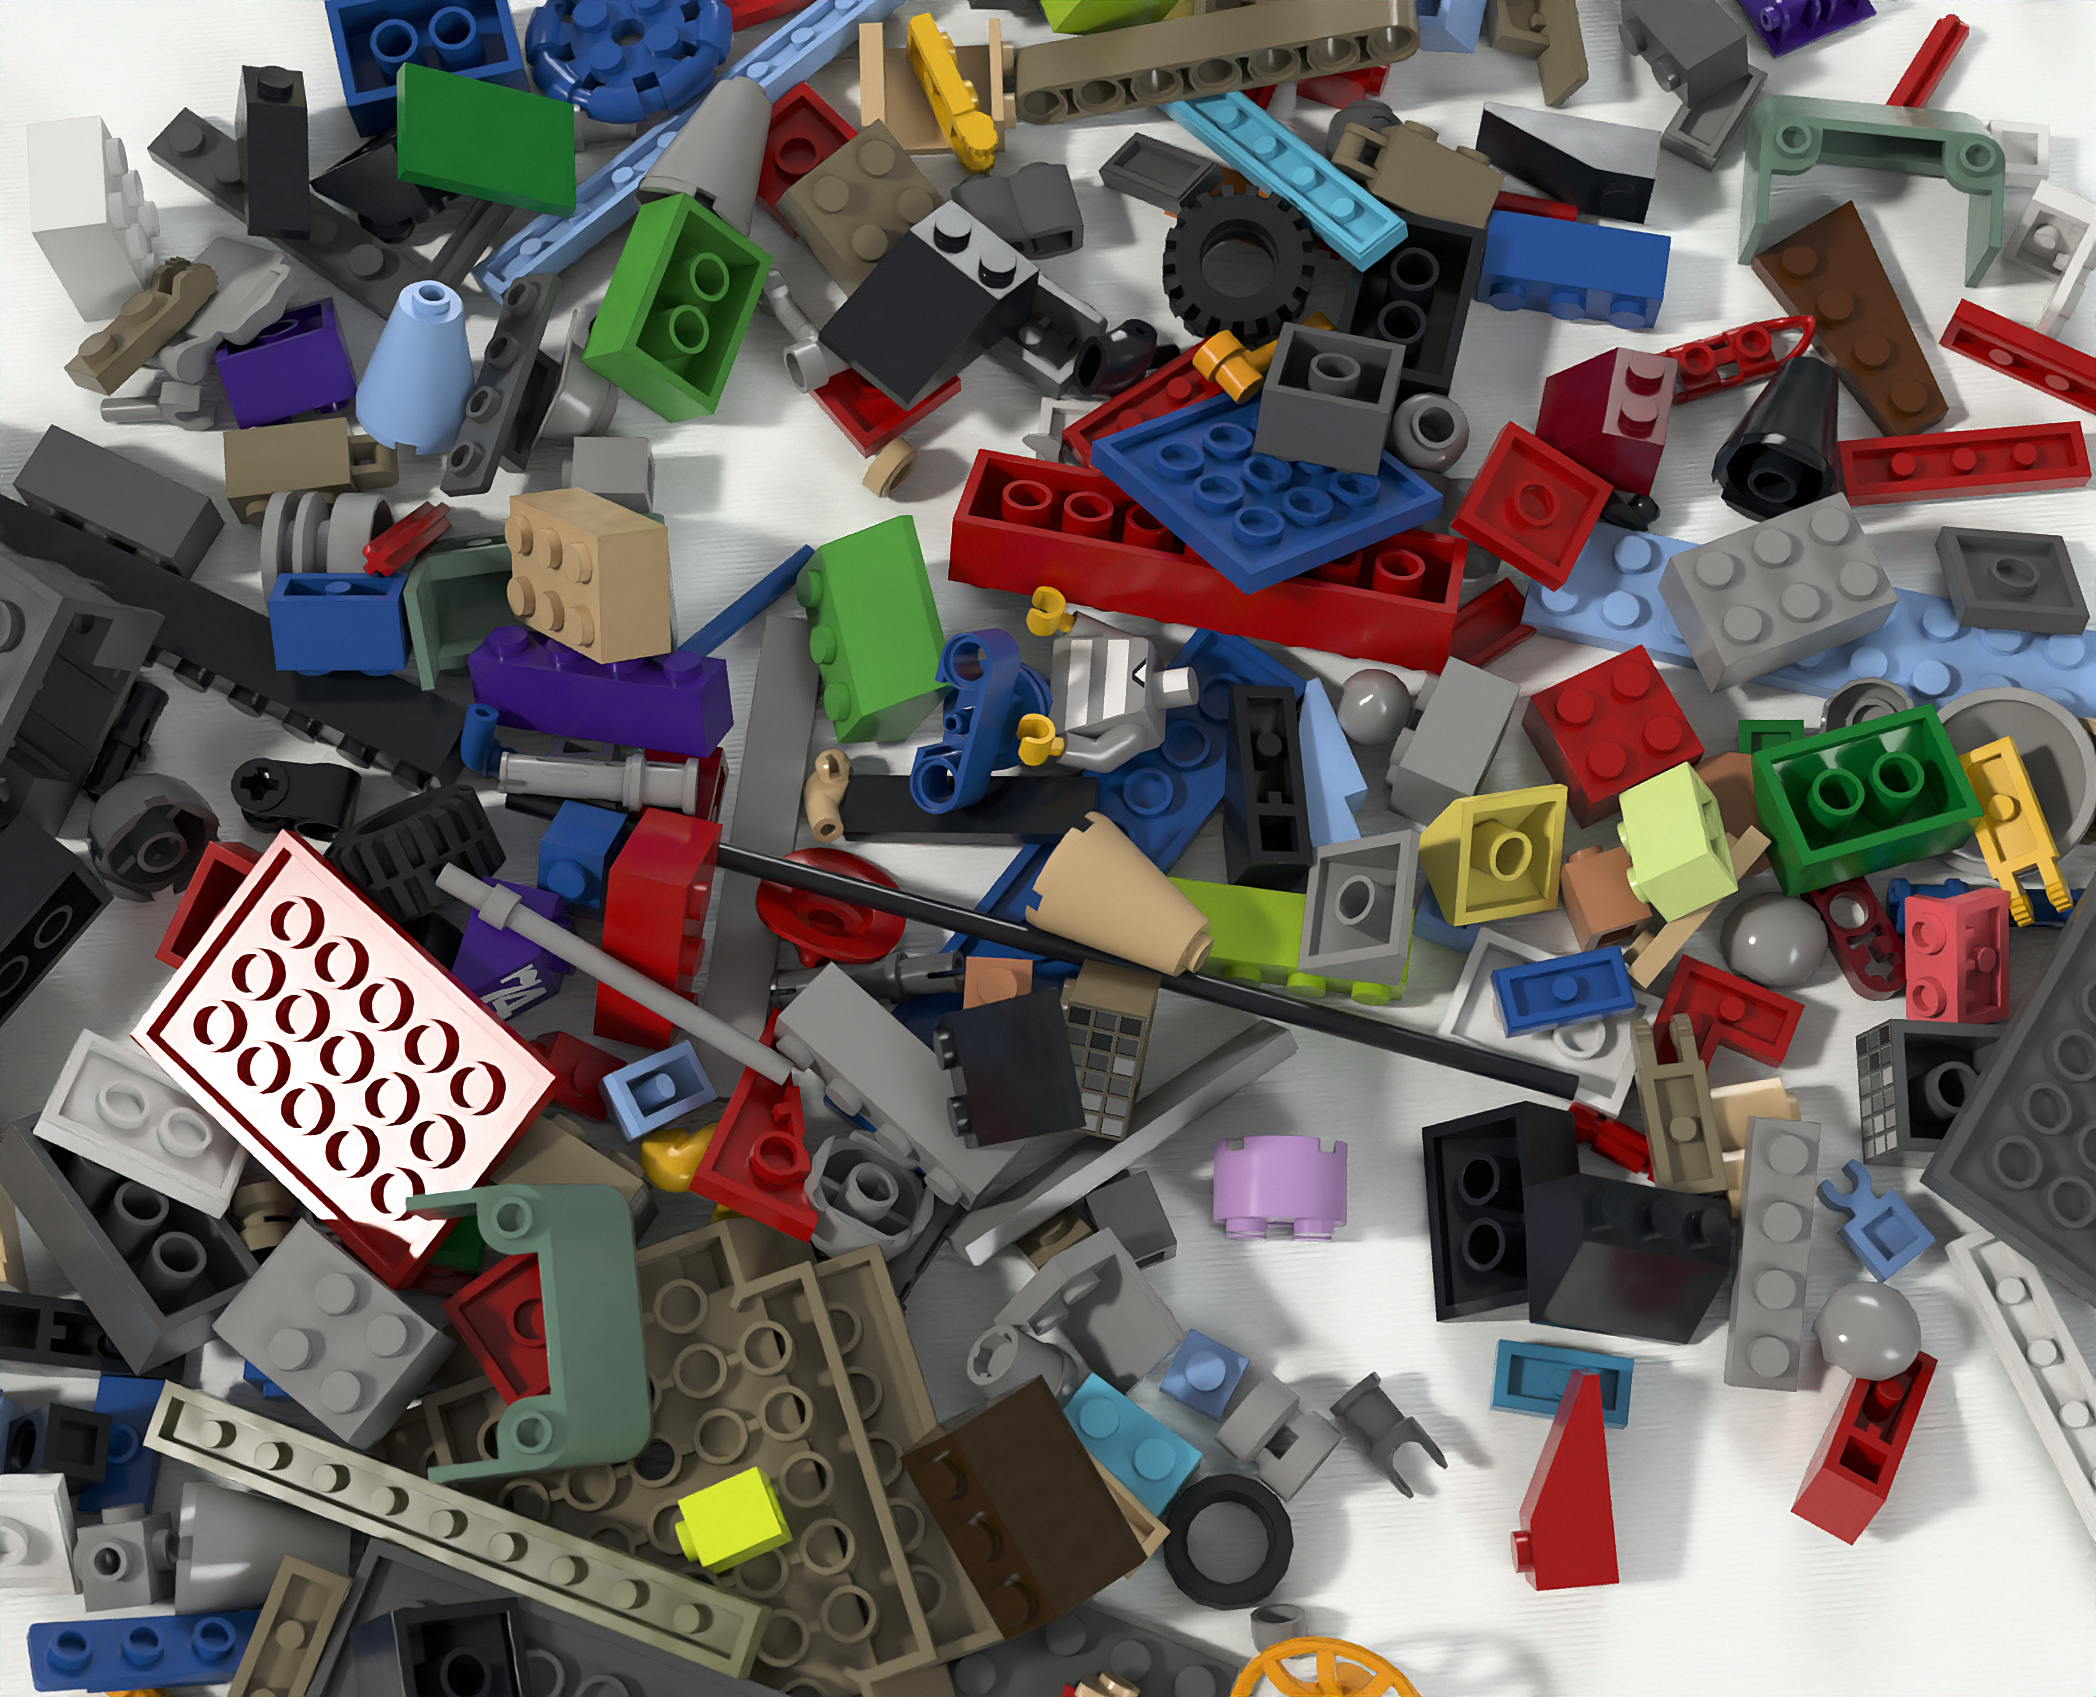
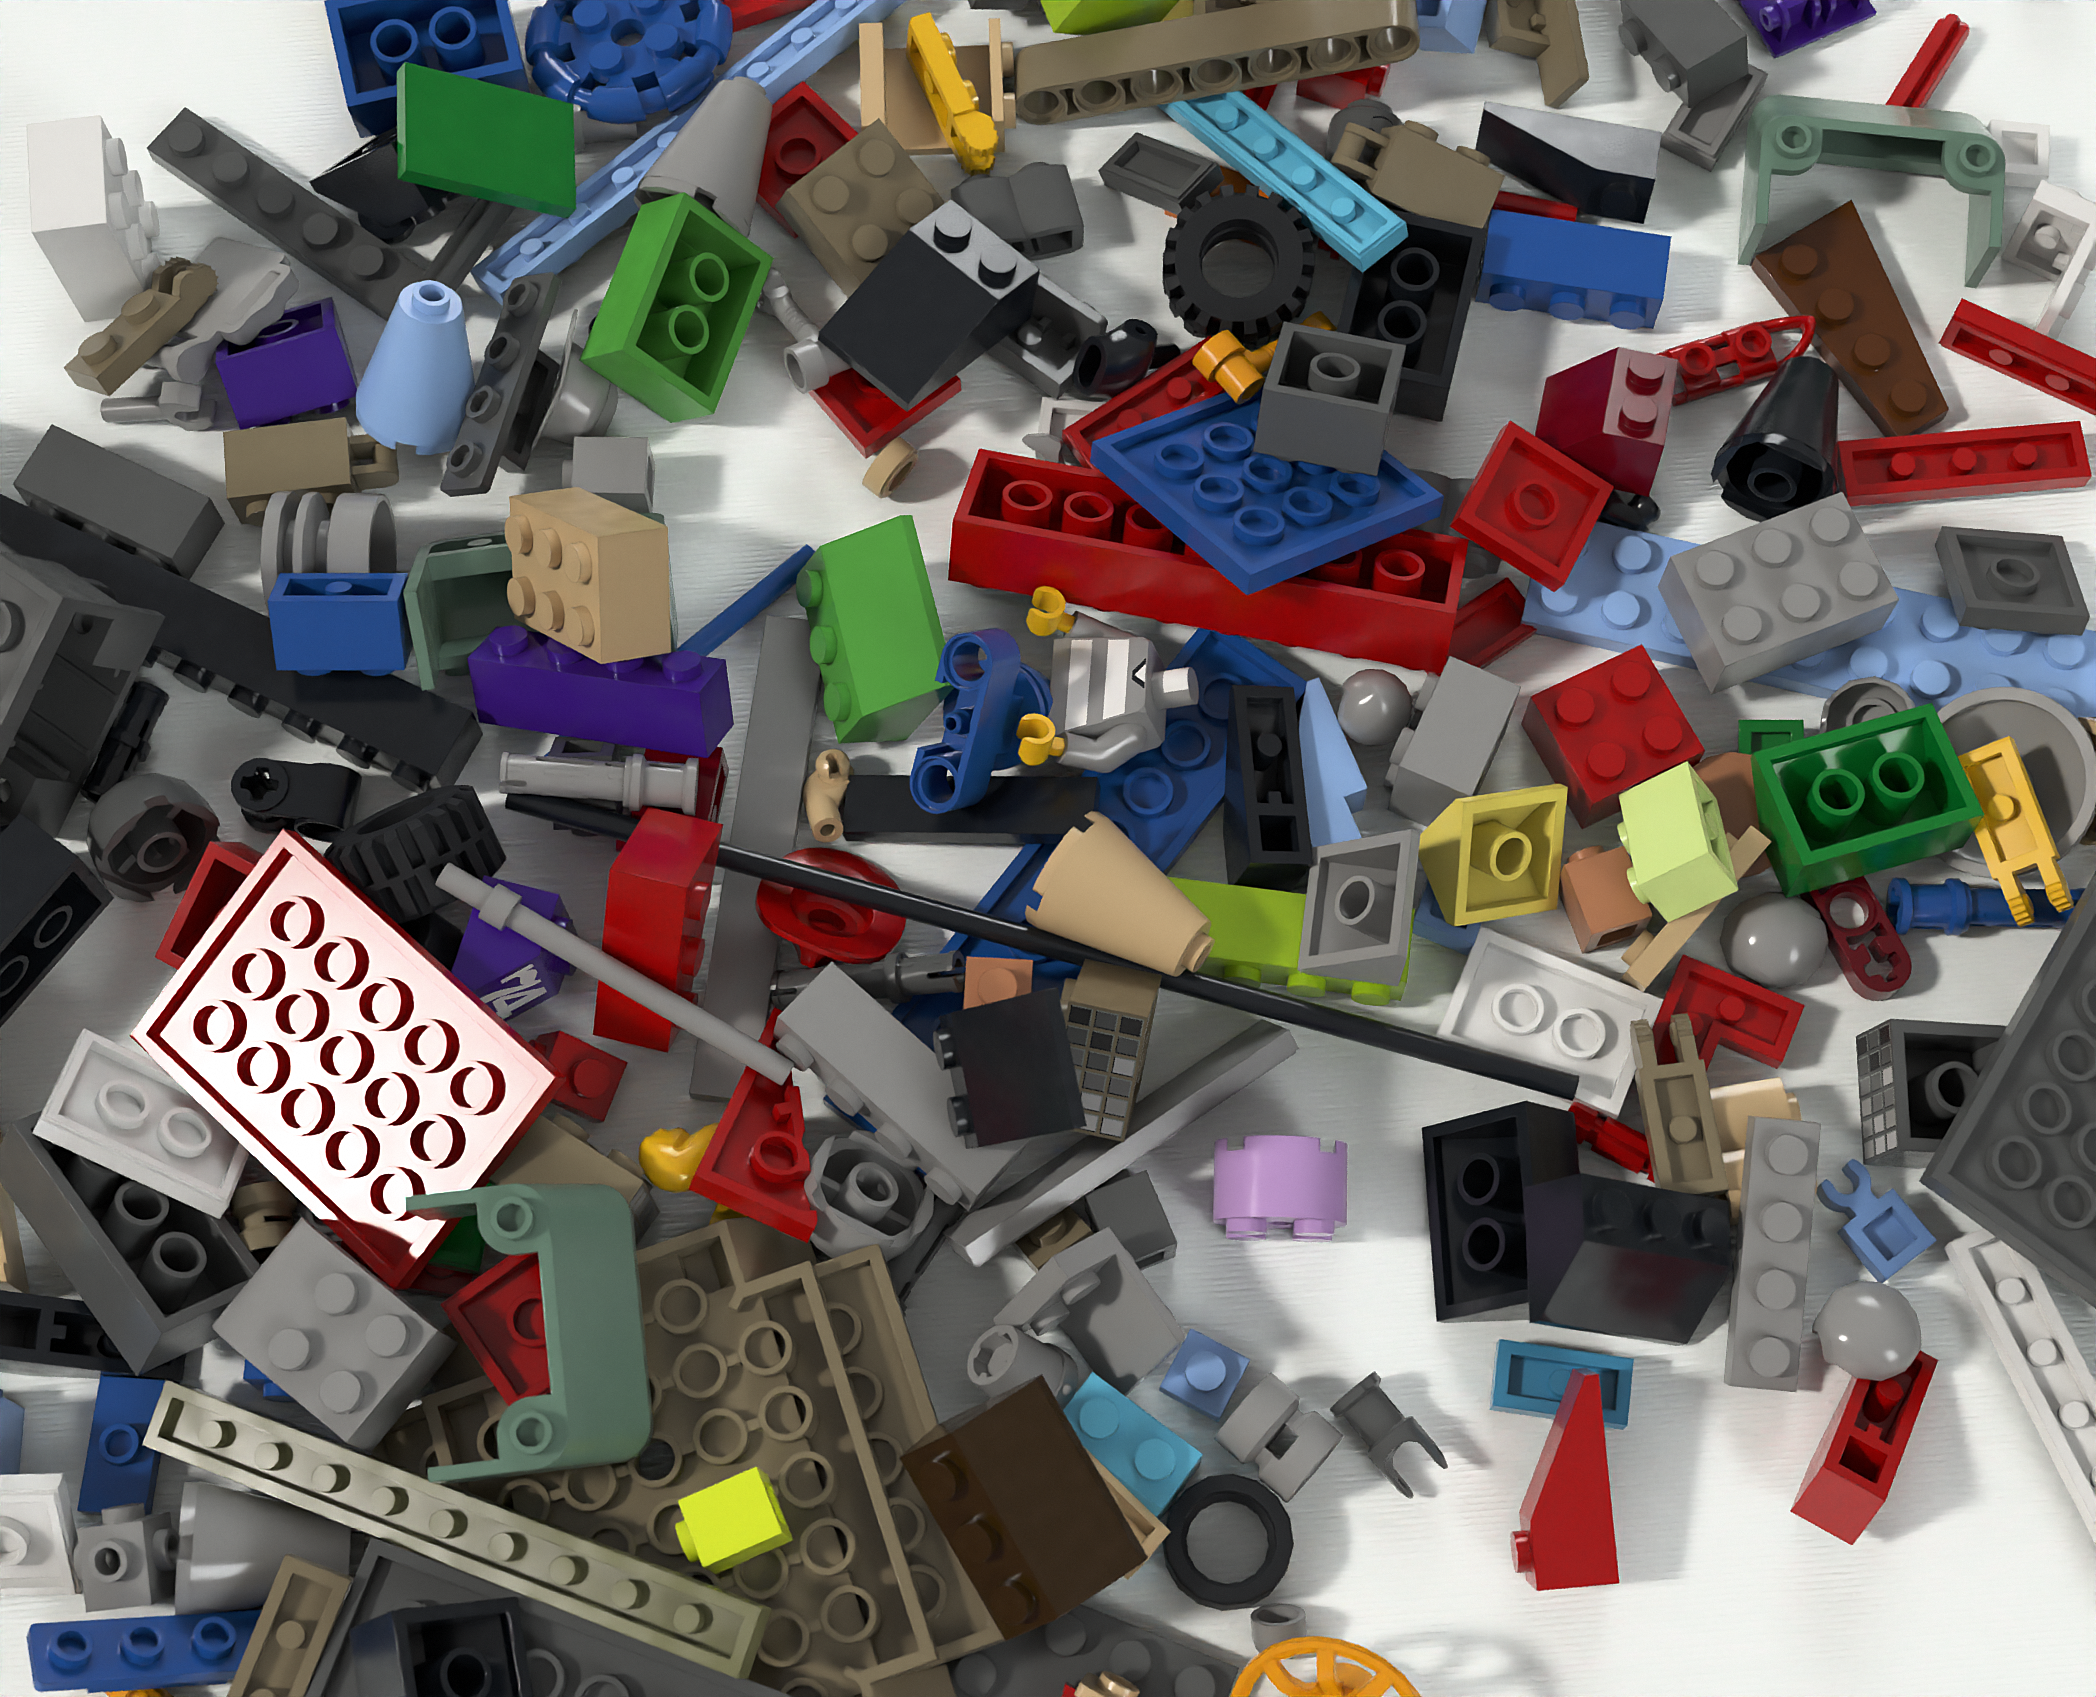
black brick [3,1402,112,1498] -> none
black slope [234,65,310,241] -> none
red axle [361,501,452,577] -> none
blue arm [459,703,518,781] -> none
blue slope [536,800,628,924] -> none
light blue slope [596,1040,718,1145] -> none
light grey head [1384,392,1470,475] -> none
blue plate [1490,945,1637,1039] -> none
coral bracket [1905,887,2009,1024] -> none

